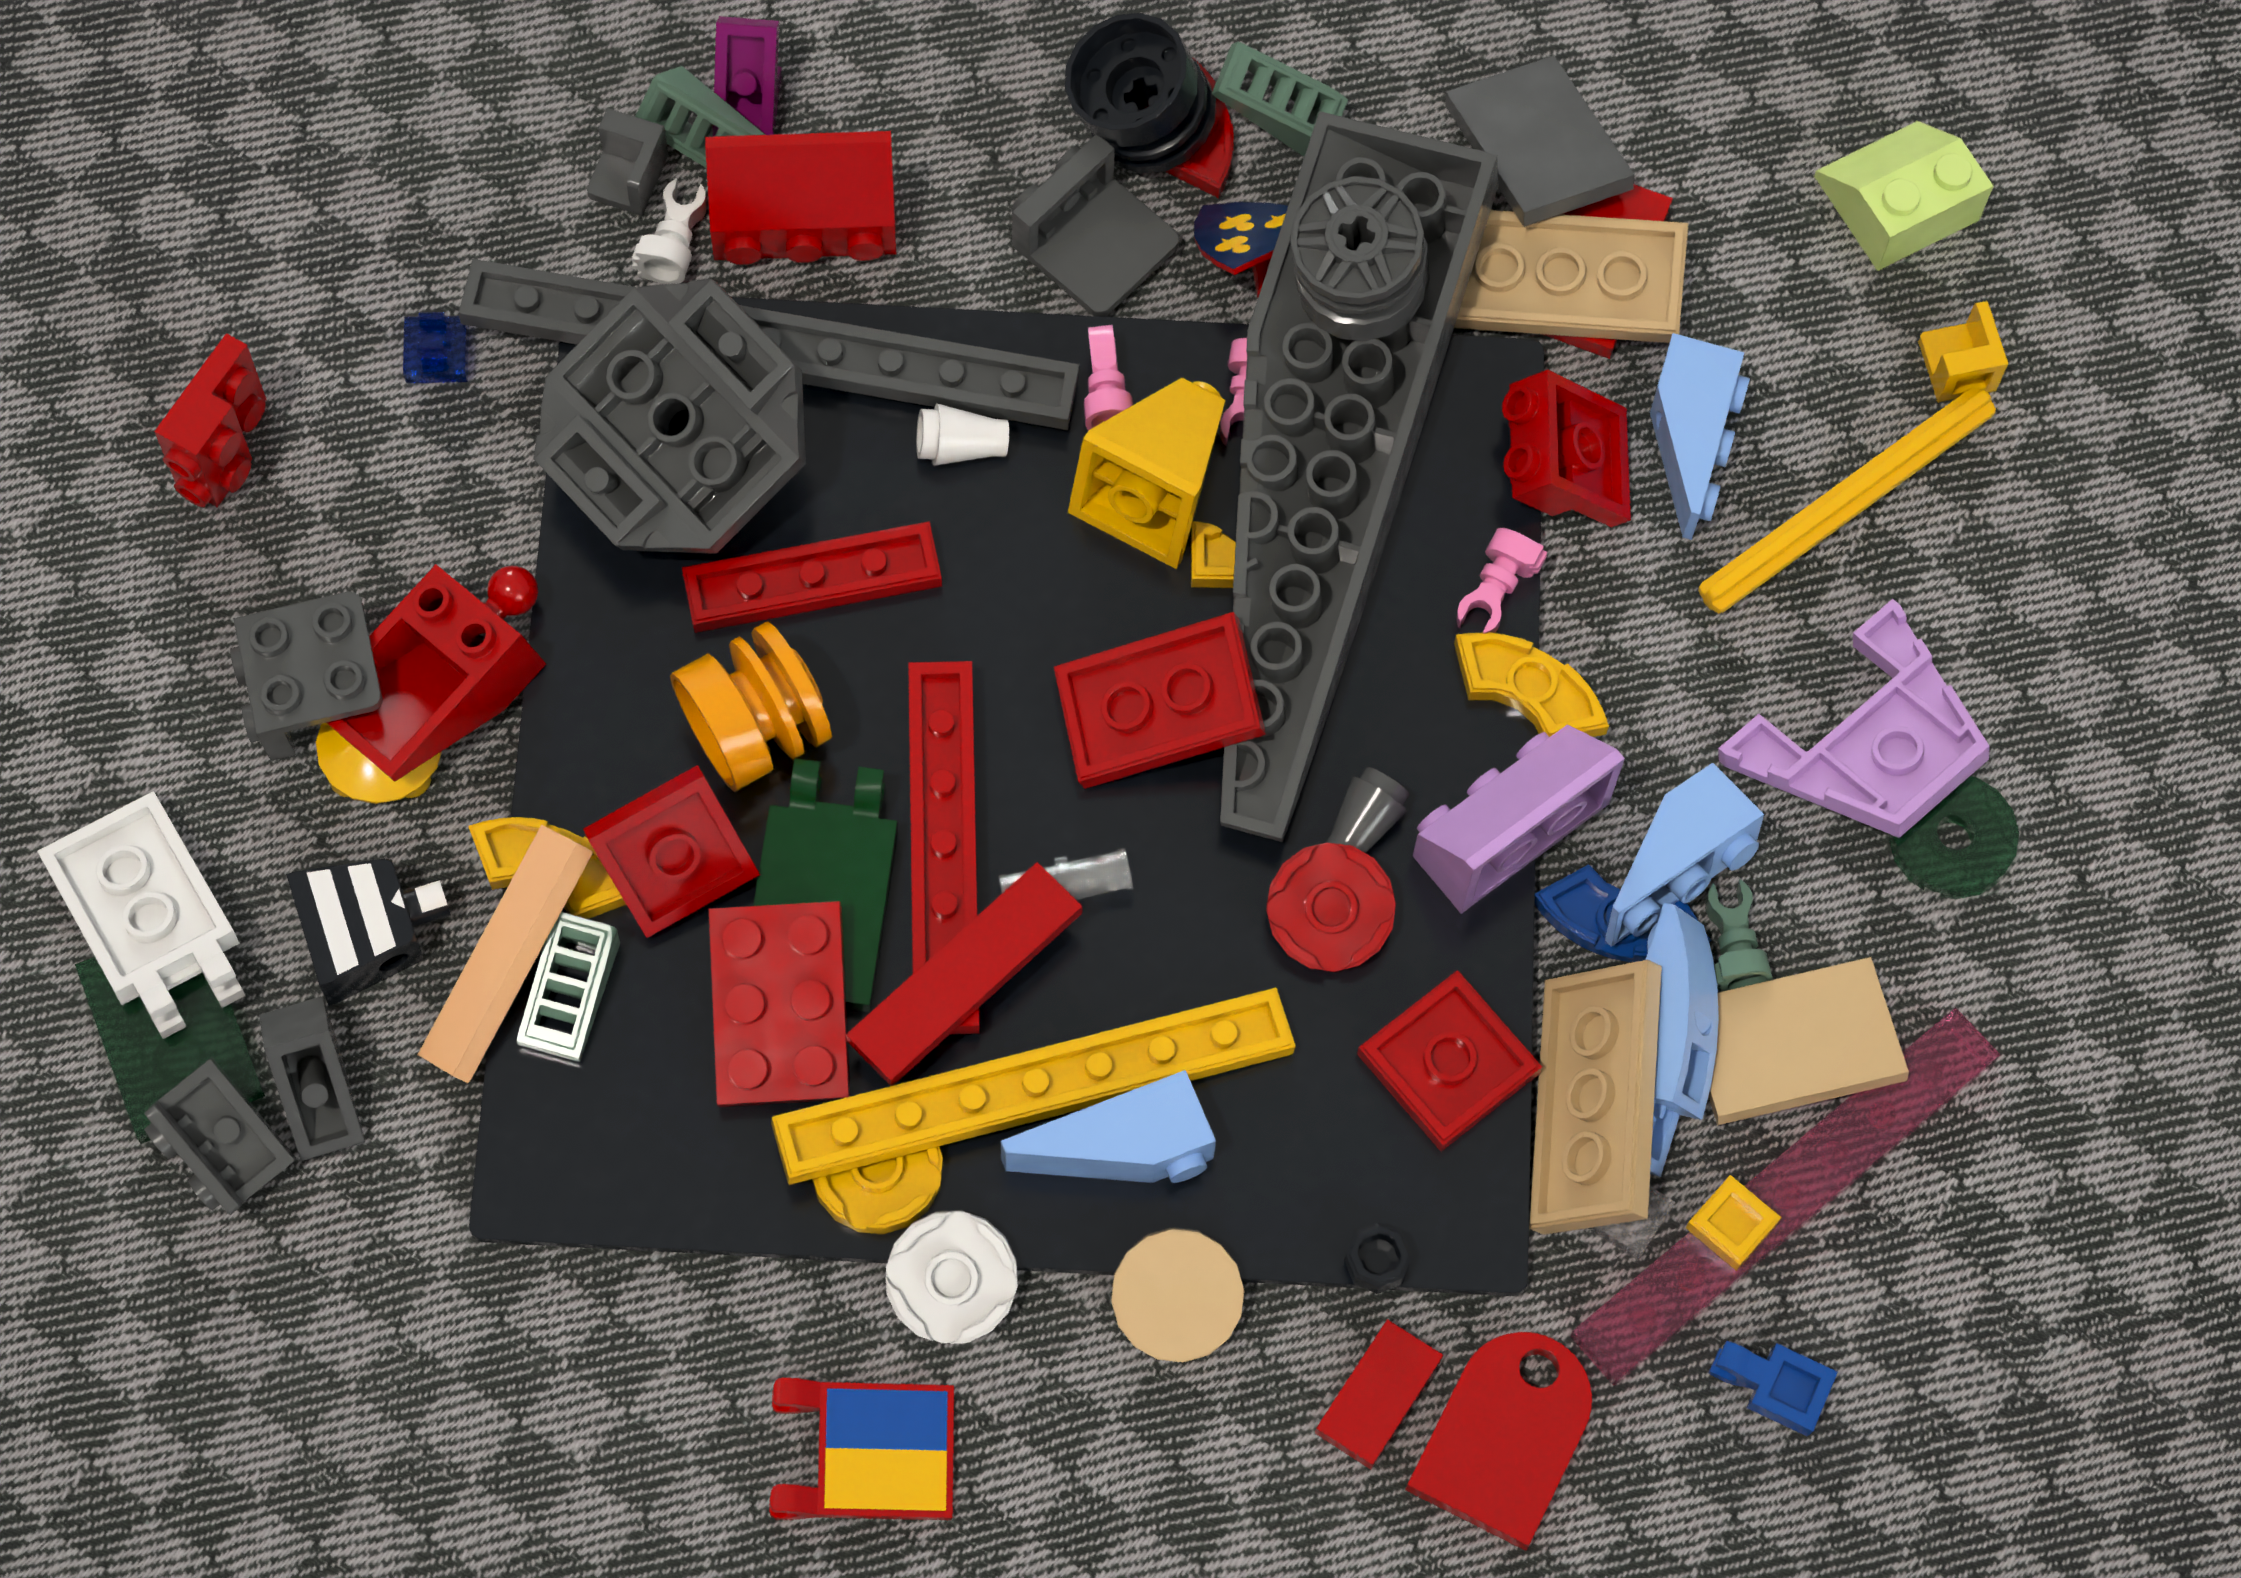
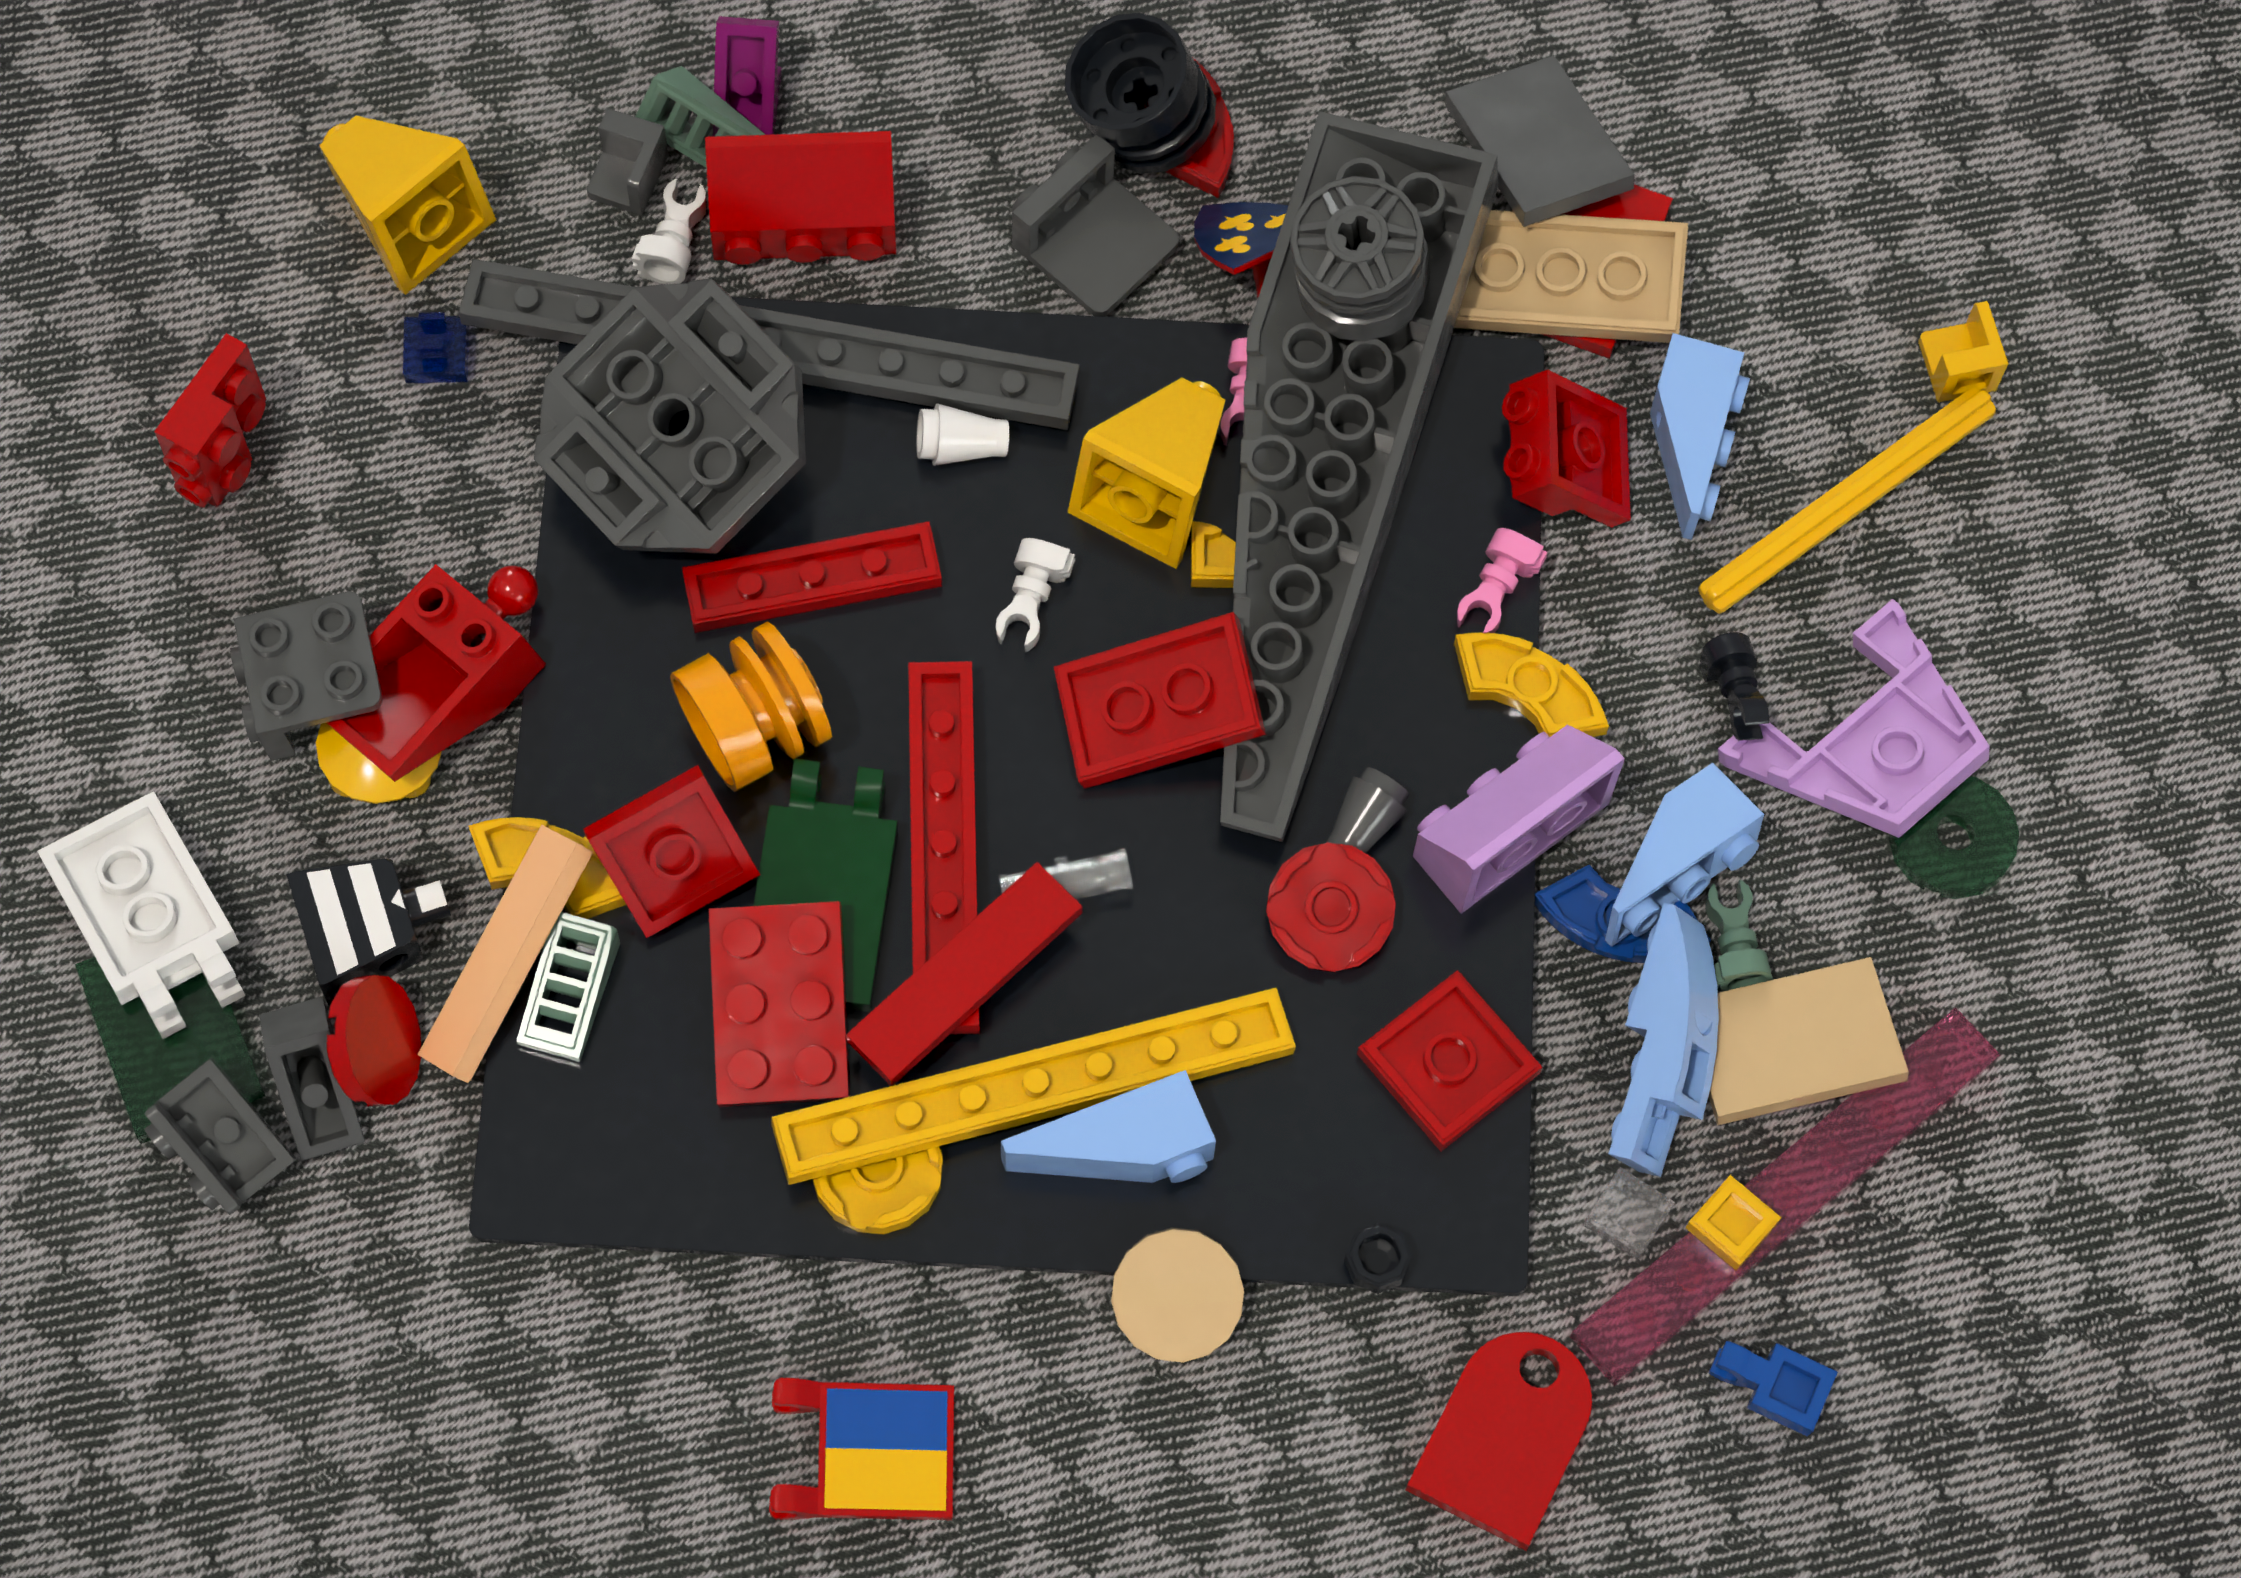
white tile [886,1210,1018,1344] -> none
bright pink piece [1083,325,1134,431] -> none
sand green slope [1212,41,1348,157] -> none
red tile [1315,1319,1443,1470] -> none
tan tile [1529,960,1662,1235] -> none
yellowish green slope [1814,121,1994,271] -> none
none -> yellow slope [319,115,497,295]
none -> red tile [326,975,421,1107]
none -> white piece [995,538,1075,652]
none -> black piece [1699,632,1770,741]

